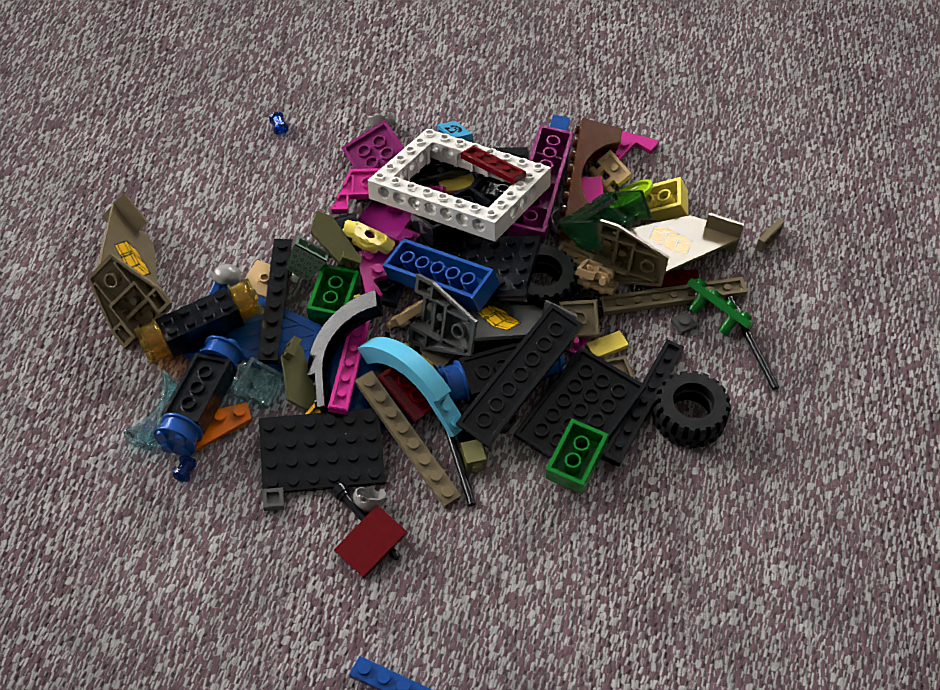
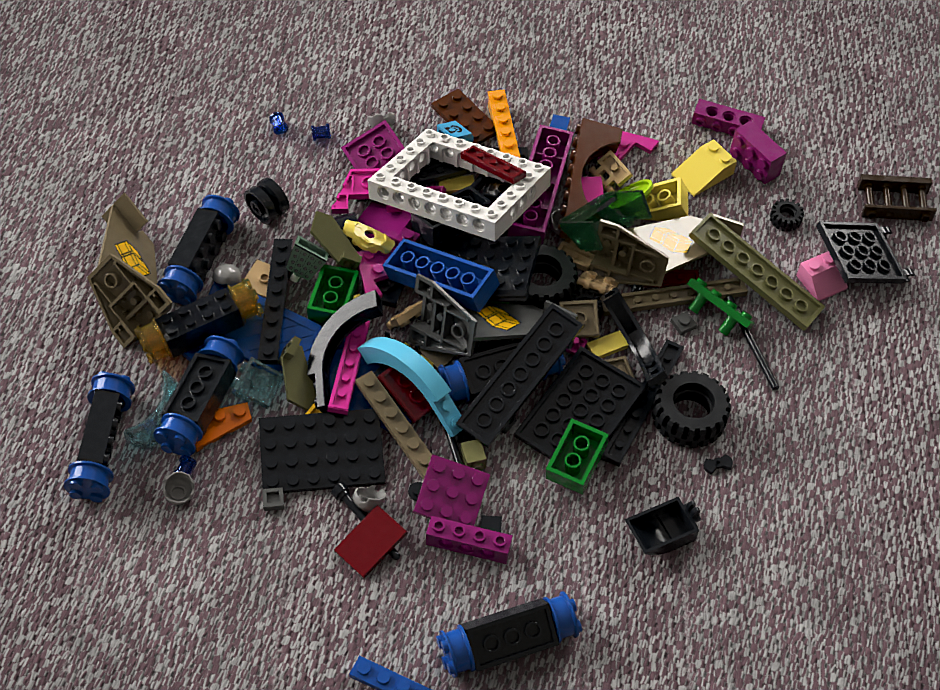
tan plate [575,258,614,286] -> none
dark tan plate [756,218,784,253] -> none
none -> brick [64,371,135,503]
none -> brick [157,195,240,306]
none -> light grey hair [163,471,195,505]
none -> black wheel [244,177,290,224]
none -> clear blue bush [311,123,331,141]
none -> black plate [408,482,422,501]
none -> magenta plate [413,454,490,526]
none -> magenta brick [426,516,512,564]
none -> reddish brown plate [431,89,496,144]
none -> black brick [436,591,582,678]
none -> black tile [481,515,502,533]
none -> light orange arch [488,90,521,158]
none -> black arch [601,287,668,387]
none -> black piece [624,497,701,555]
none -> light yellow slope [671,139,737,197]
none -> olive plate [688,213,826,331]
none -> magenta brick [691,99,765,136]
none -> black piece [703,454,733,475]
none -> magenta brick [730,121,787,184]
none -> black tyre [770,198,804,232]
none -> bright pink slope [796,251,848,301]
none -> black plate [816,221,915,284]
none -> dark brown fence [857,174,937,222]

